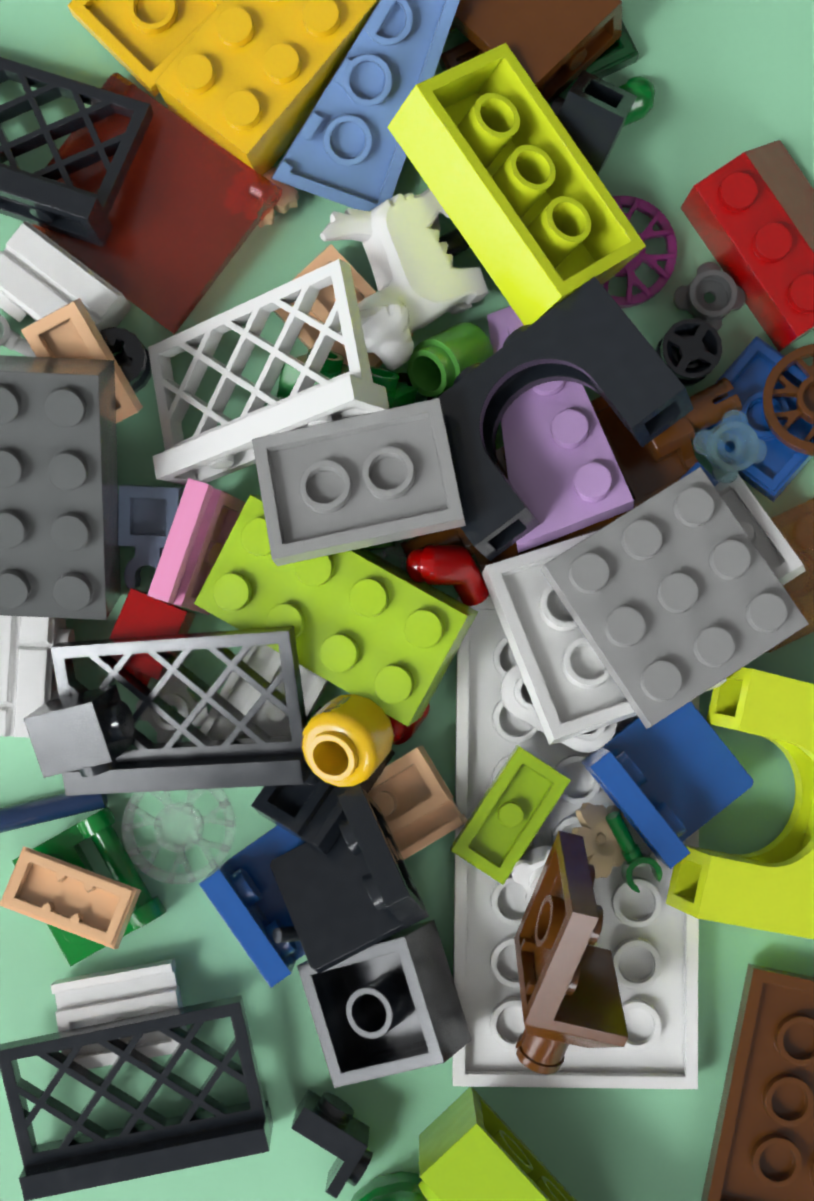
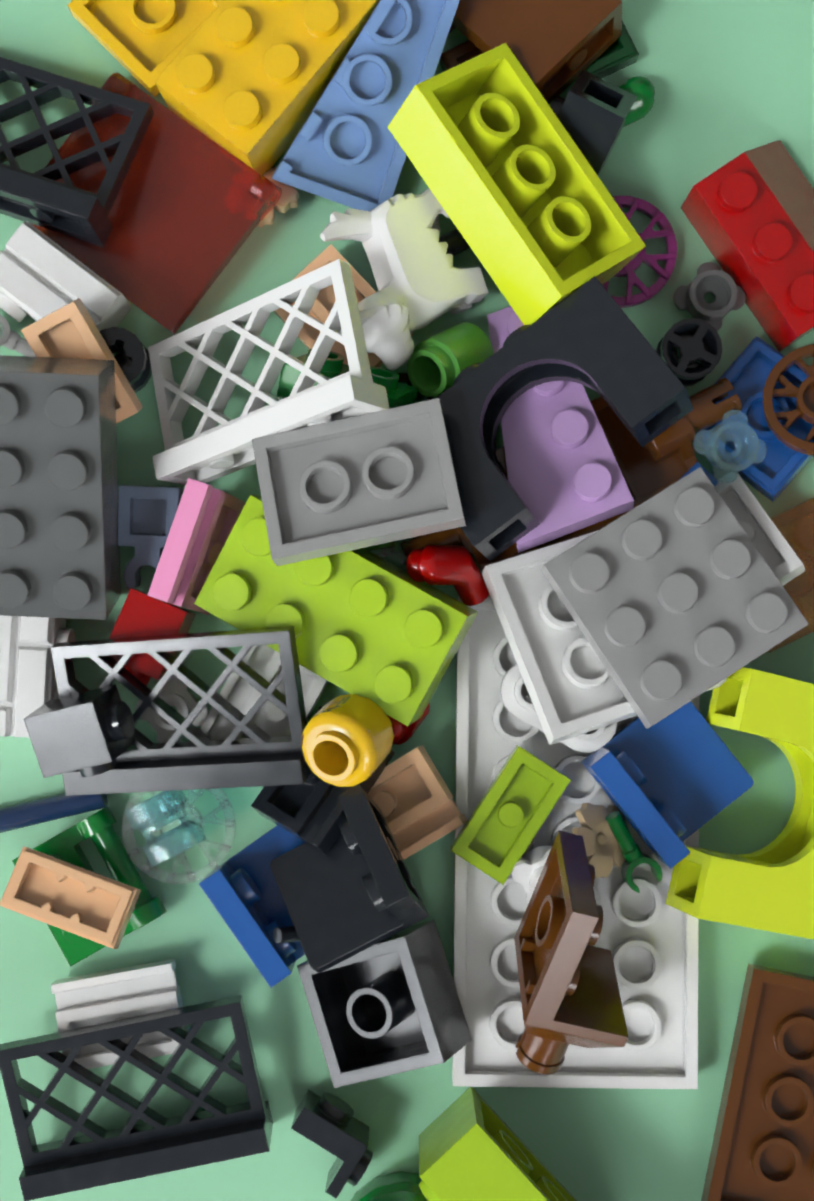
none -> clear light blue wheel [124,790,207,867]

